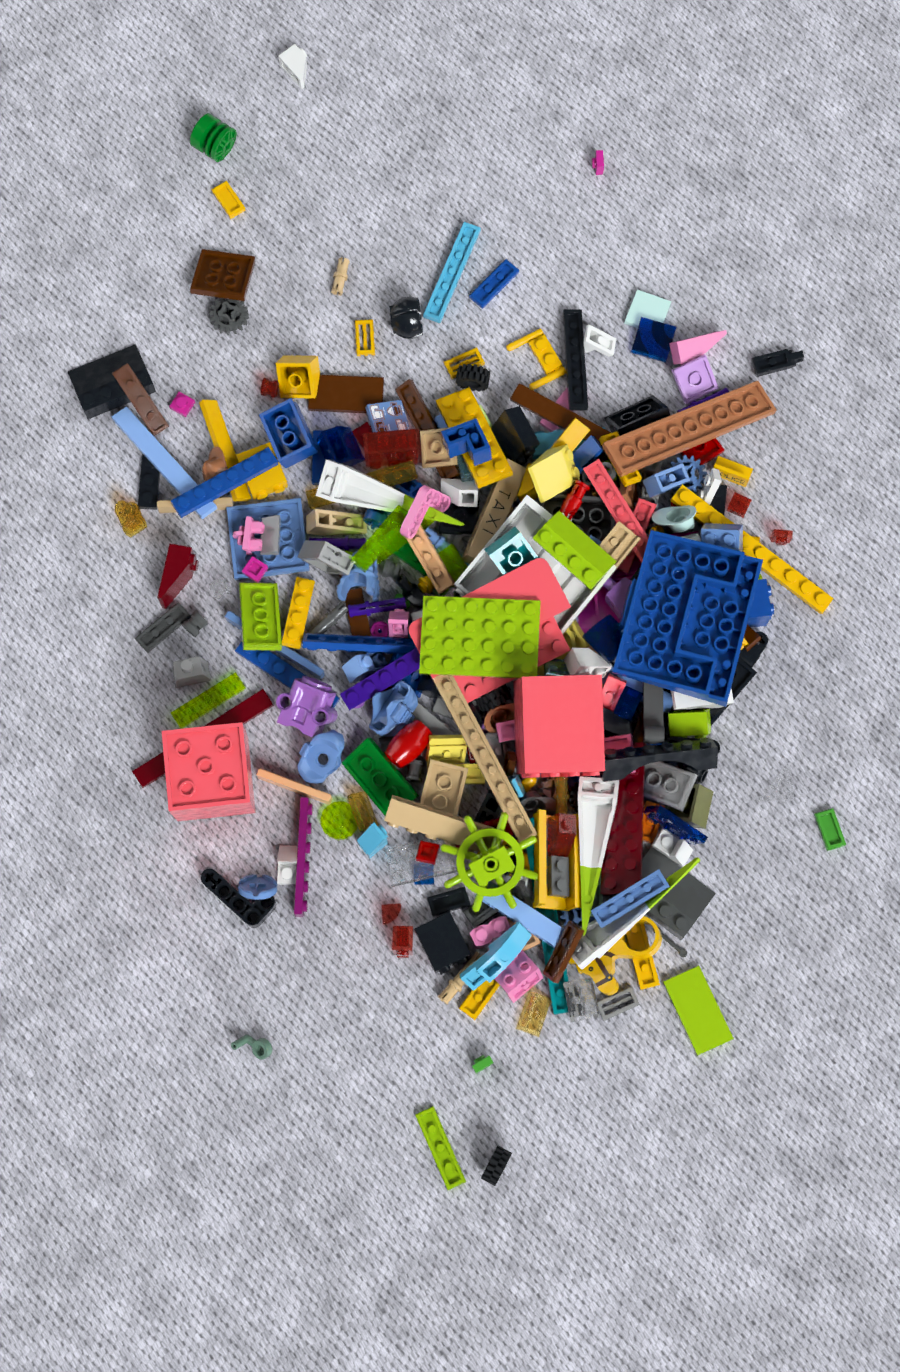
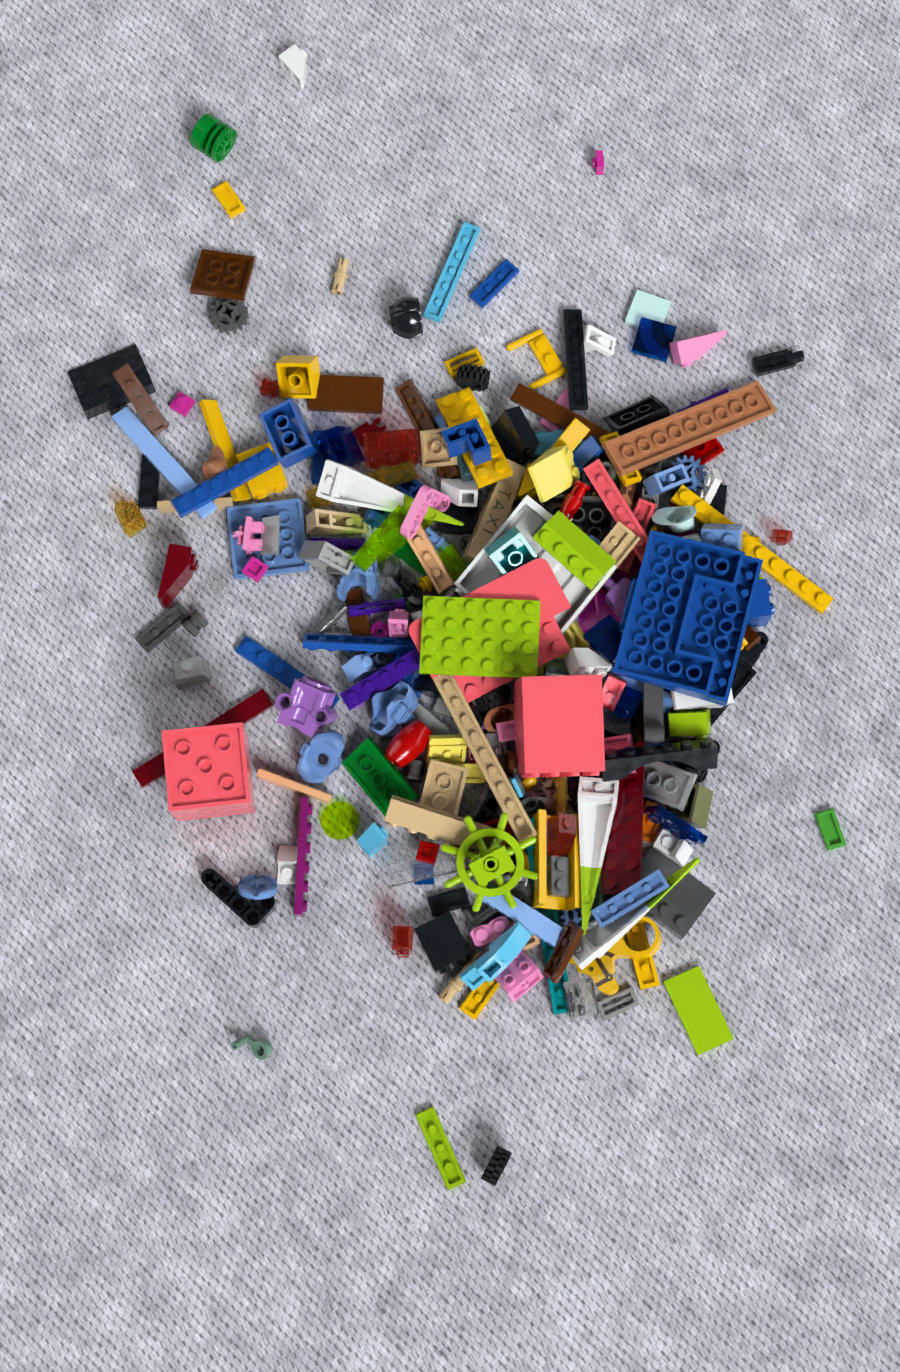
clear neon green tile [171,672,246,729] -> none
medium blue tile [225,611,325,680] -> none
lime tile [239,583,282,651] -> none
yellow plate [282,577,315,649] -> none
clear yellow tile [347,791,379,832] -> none
yellow tile [355,319,375,356] -> none
medium blue tile [365,400,411,441] -> none
clear red tile [382,903,401,925] -> none
bright green plate [472,1055,494,1074] -> none
clear yellow slope [516,991,551,1037] -> none
dark grey hinge [654,927,687,957] -> none
lavender tile [671,354,719,404] -> none
yellow panel [713,456,753,487] -> none
clear red plate [726,492,752,518] -> none

